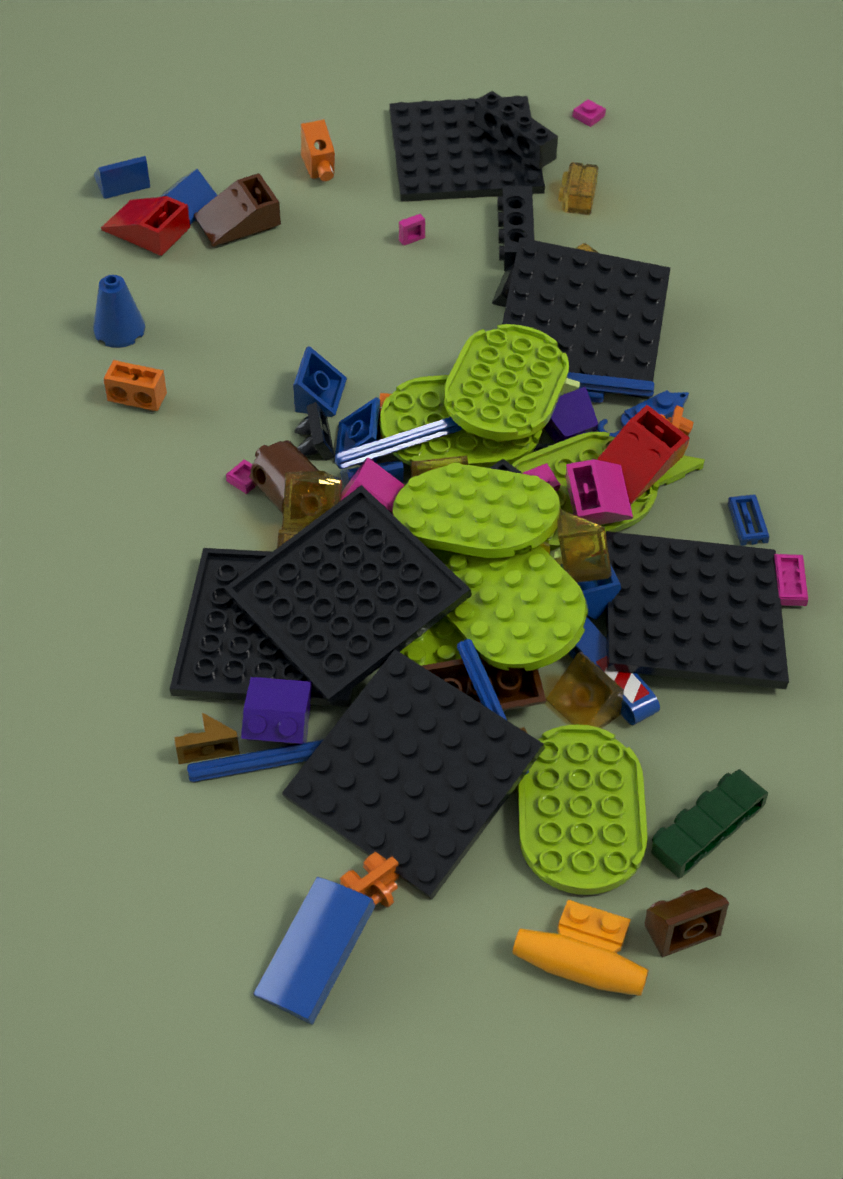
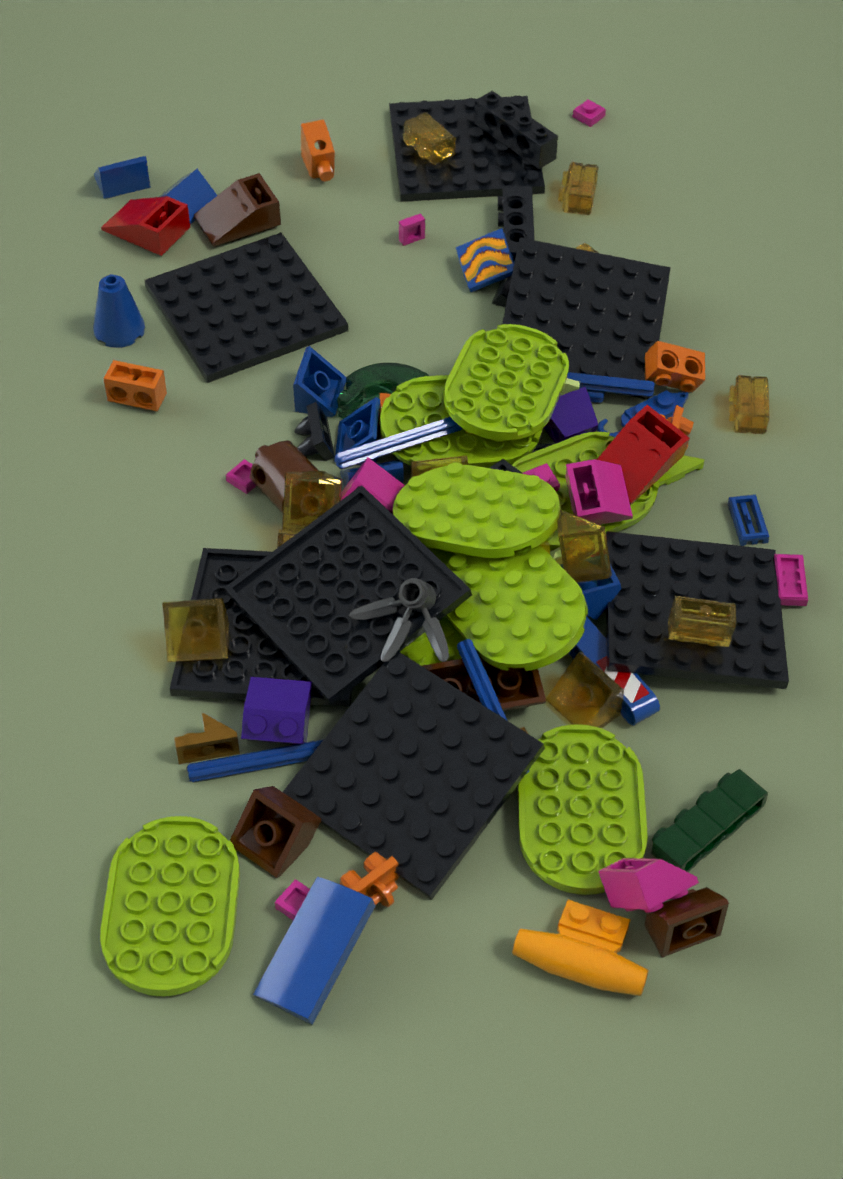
none -> lime plate [100,816,240,996]
none -> black plate [144,232,349,383]
none -> clear yellow slope [162,598,229,662]
none -> reddish brown slope [230,786,322,878]
none -> dark pink plate [275,879,310,920]
none -> clear green arch [337,363,429,419]
none -> dark grey plant [349,578,449,662]
none -> clear yellow brick [403,112,455,165]
none -> slope [456,228,515,292]
none -> dark pink slope [598,858,699,913]
none -> orange brick [645,341,705,393]
none -> clear yellow brick [668,596,736,647]
none -> clear yellow brick [728,375,769,434]

